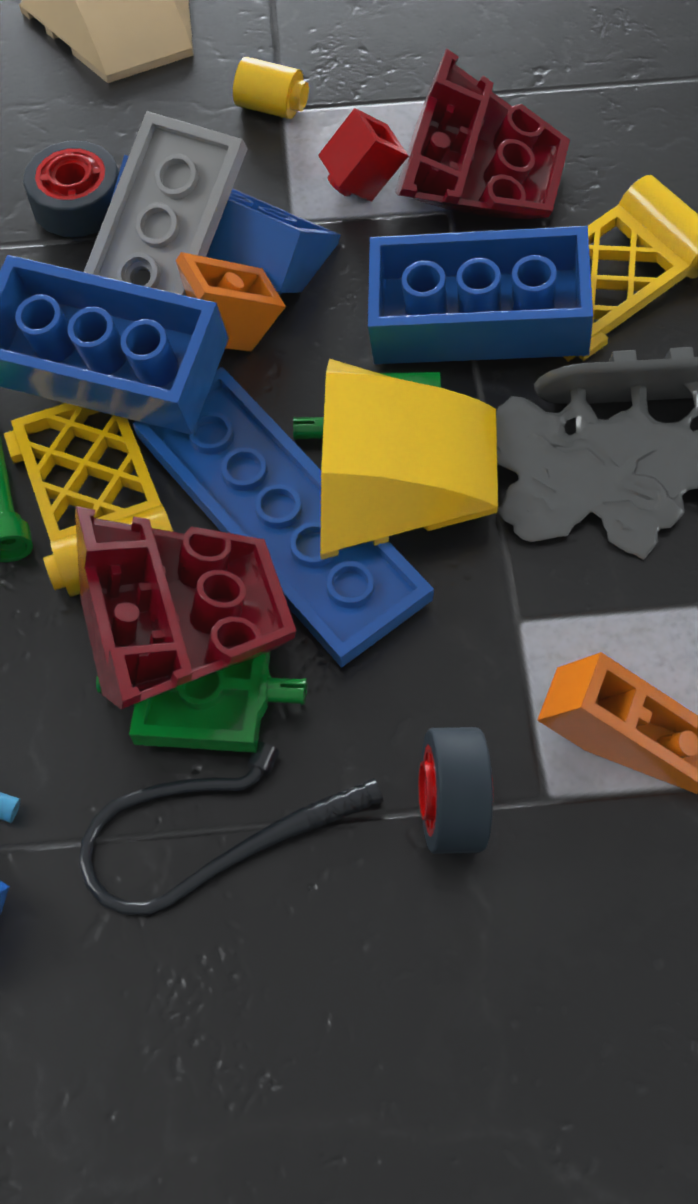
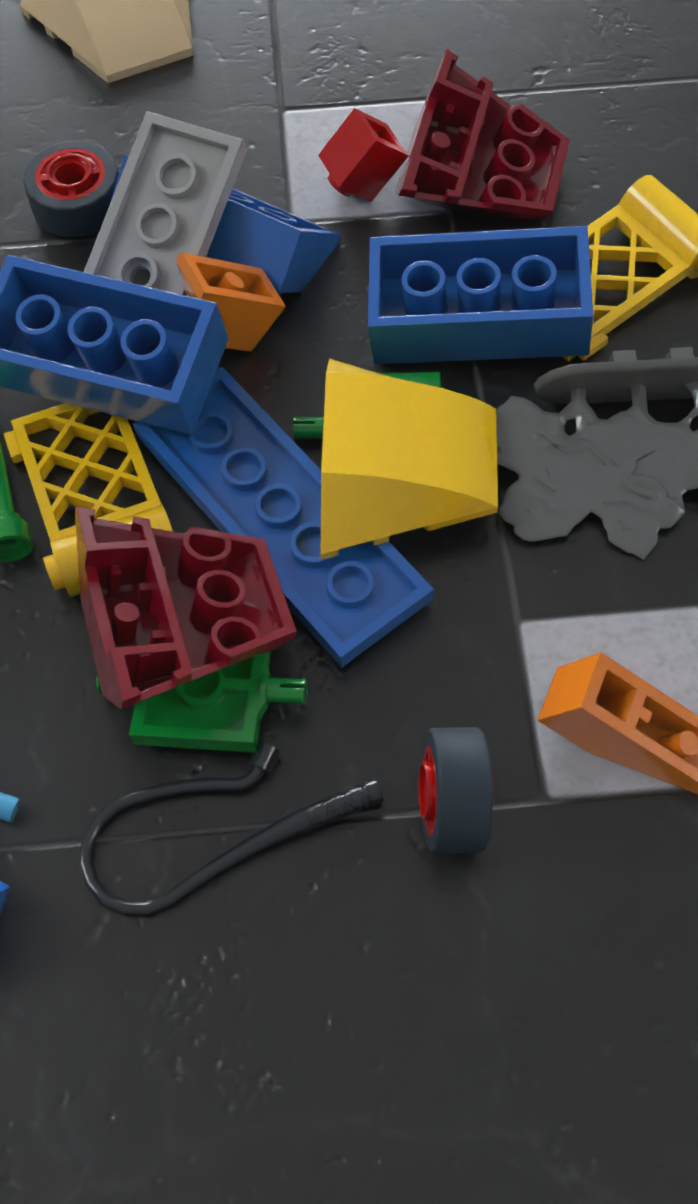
yellow brick [233,57,309,119] -> none

